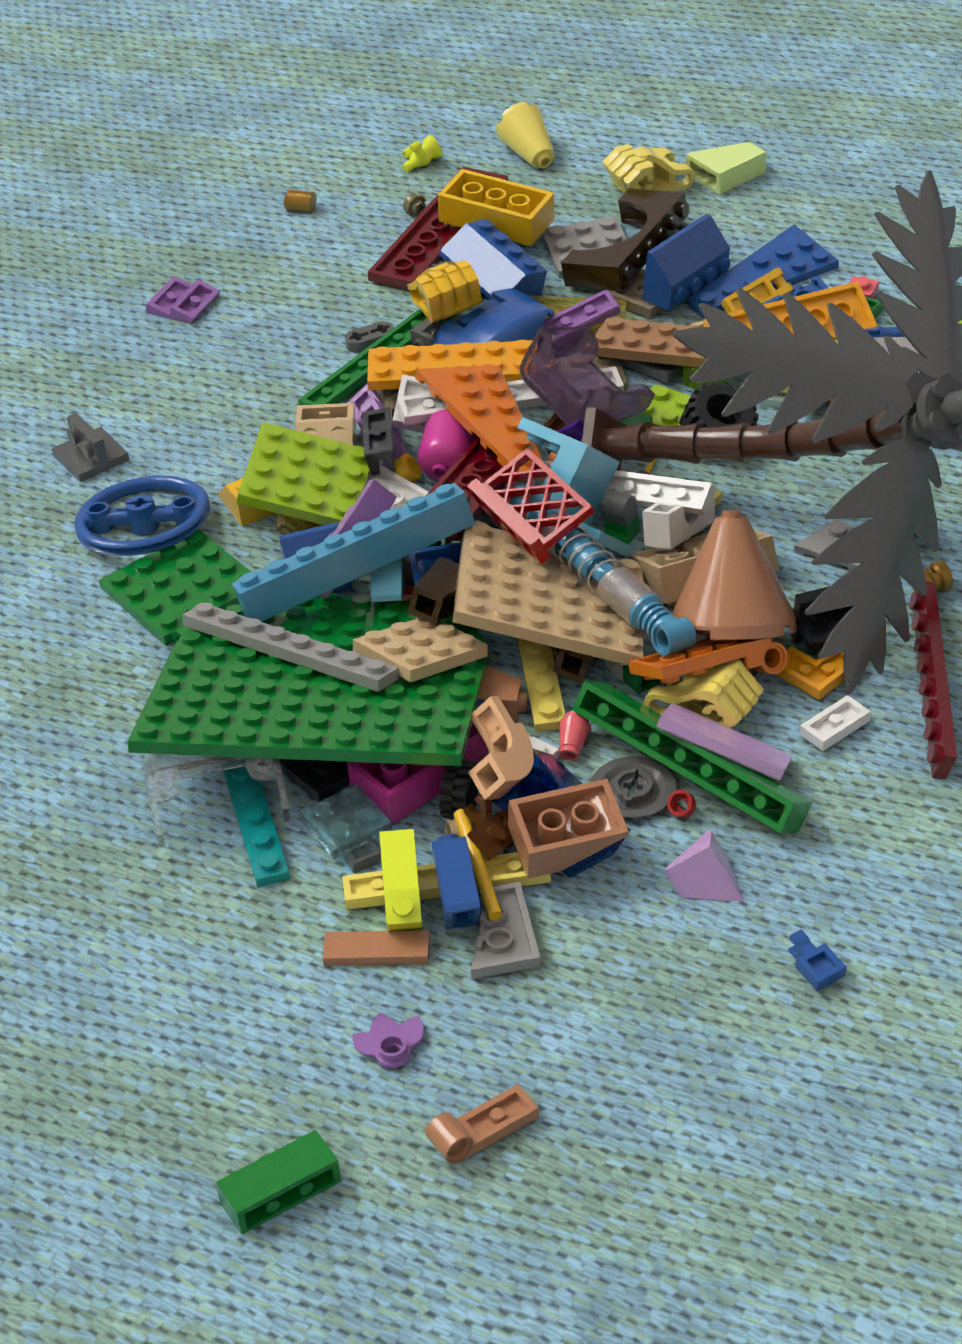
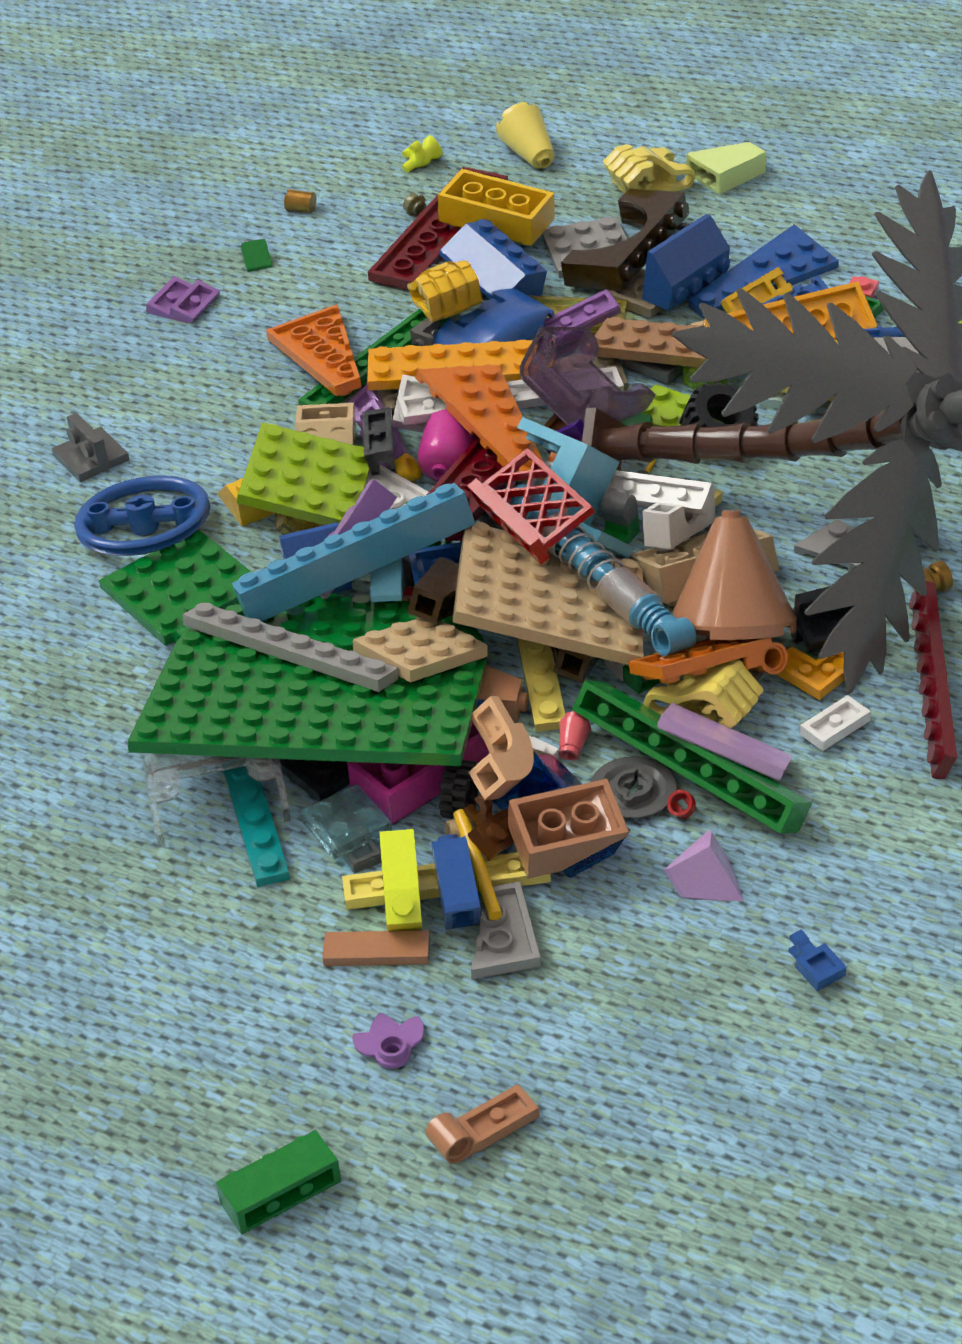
dark grey beam [345,322,394,353] -> none
none -> green slope [240,239,273,272]
none -> orange wing [266,304,362,396]

